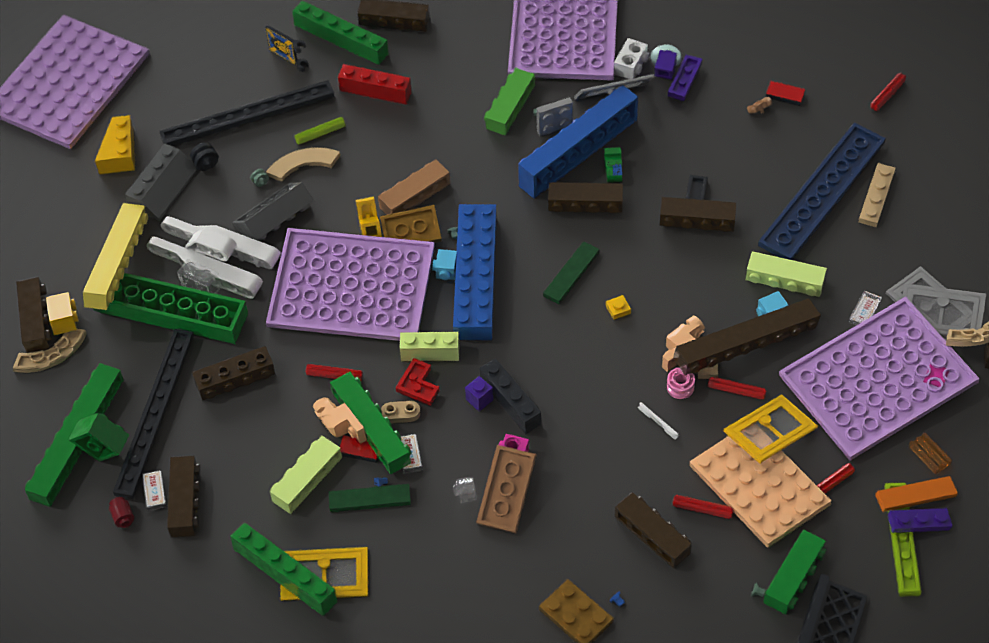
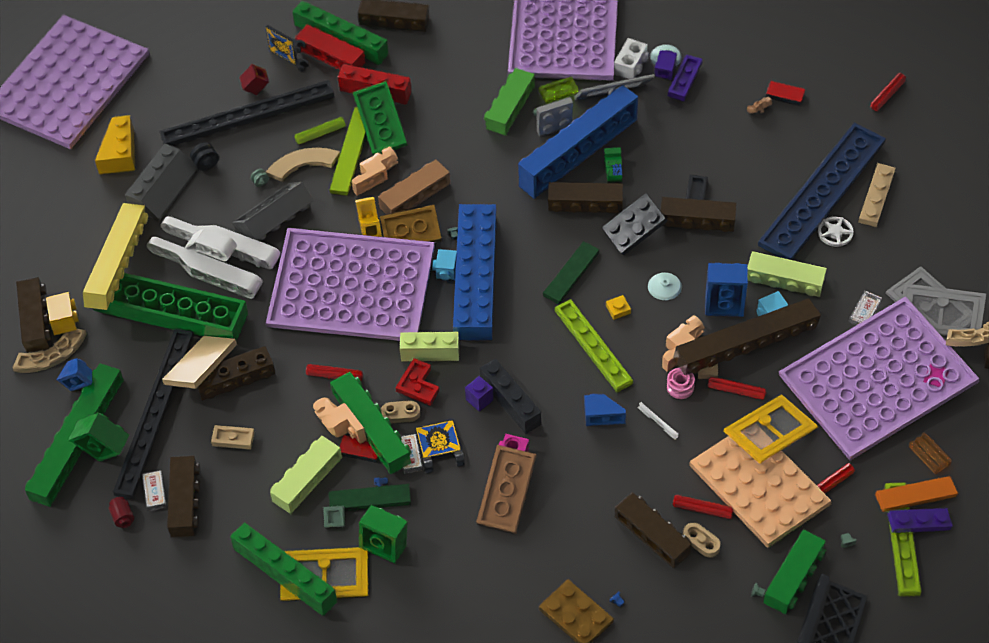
clear brick [177,259,221,294] -> none
clear plate [453,476,477,503] -> none
none -> blue slope [57,358,92,391]
none -> tan tile [162,336,237,389]
none -> tan plate [211,425,255,449]
none -> dark red brick [239,64,269,95]
none -> red brick [295,25,365,70]
none -> sand green tile [323,506,345,528]
none -> lime tile [330,107,366,196]
none -> light nougat plate [352,146,398,196]
none -> green plate [353,81,408,156]
none -> green brick [359,505,408,563]
none -> flag [415,420,465,473]
none -> clear neon green plate [539,77,578,104]
none -> lime tile [555,299,633,393]
none -> blue slope [584,394,626,426]
none -> plate [602,193,668,256]
none -> light aqua piece [648,273,682,300]
none -> tan plate [683,523,720,557]
none -> blue brick [705,263,748,317]
none -> white wheel [818,217,853,247]
none -> sand green piece [840,533,856,548]

